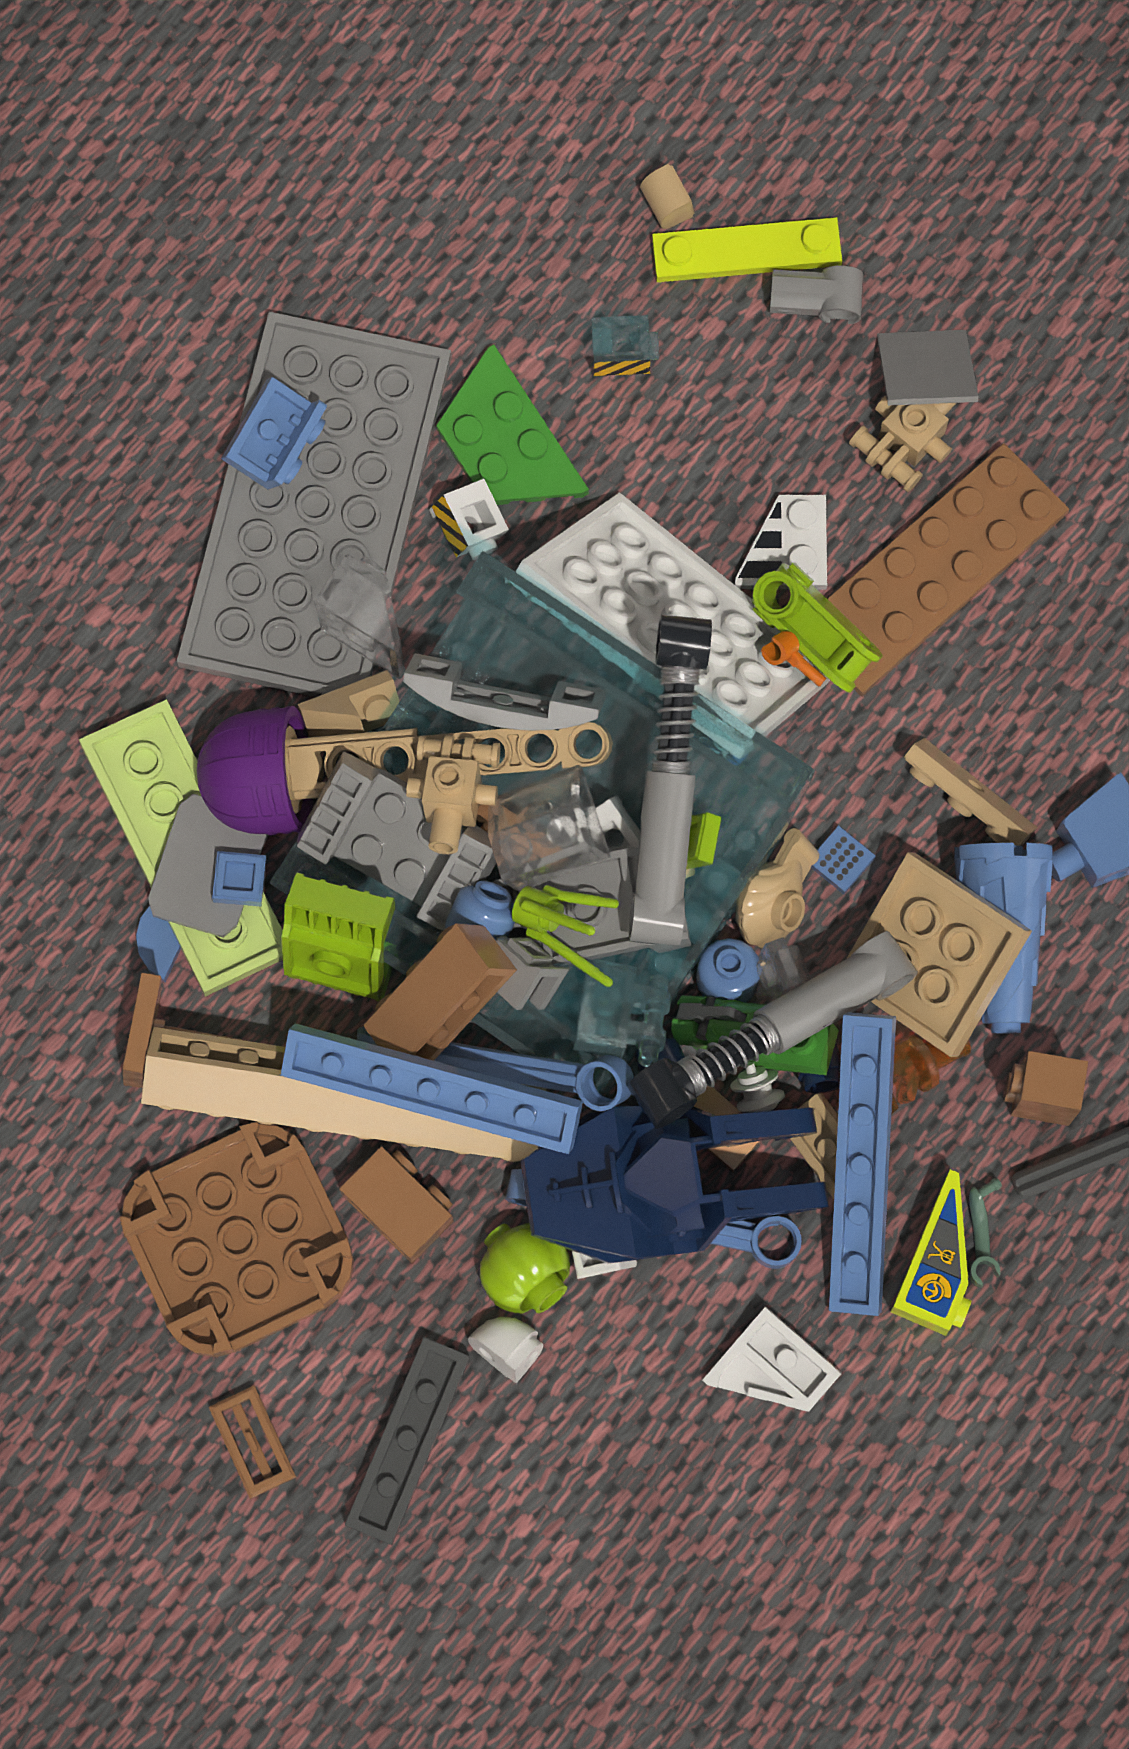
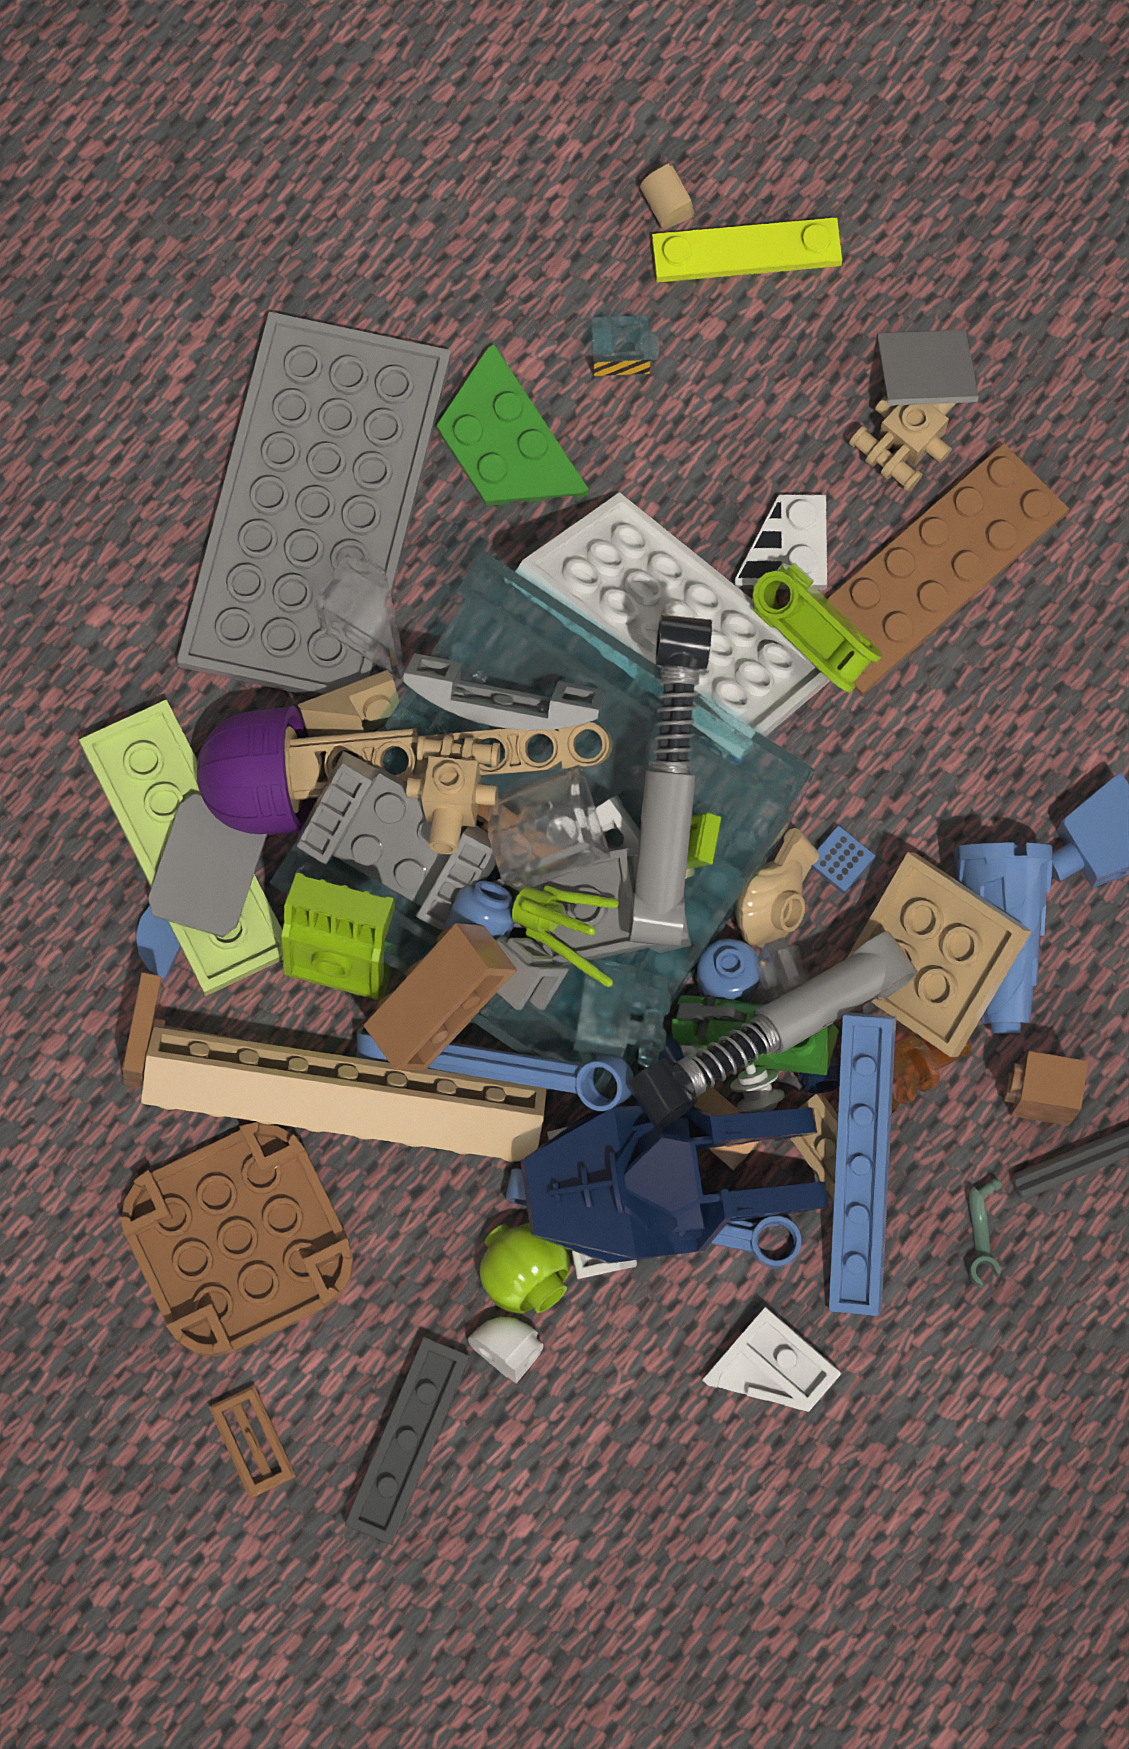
medium blue tile [212,851,266,907] -> none
medium blue bracket [221,377,327,490] -> none
medium blue plate [280,1023,583,1154] -> none
medium nougat brick [339,1146,454,1264] -> none
white brick [429,479,509,560] -> none
orange hand [761,631,826,687] -> none
light grey piece [770,265,864,324] -> none
slope [891,1169,972,1336] -> none
tan tile [904,738,1038,846] -> none

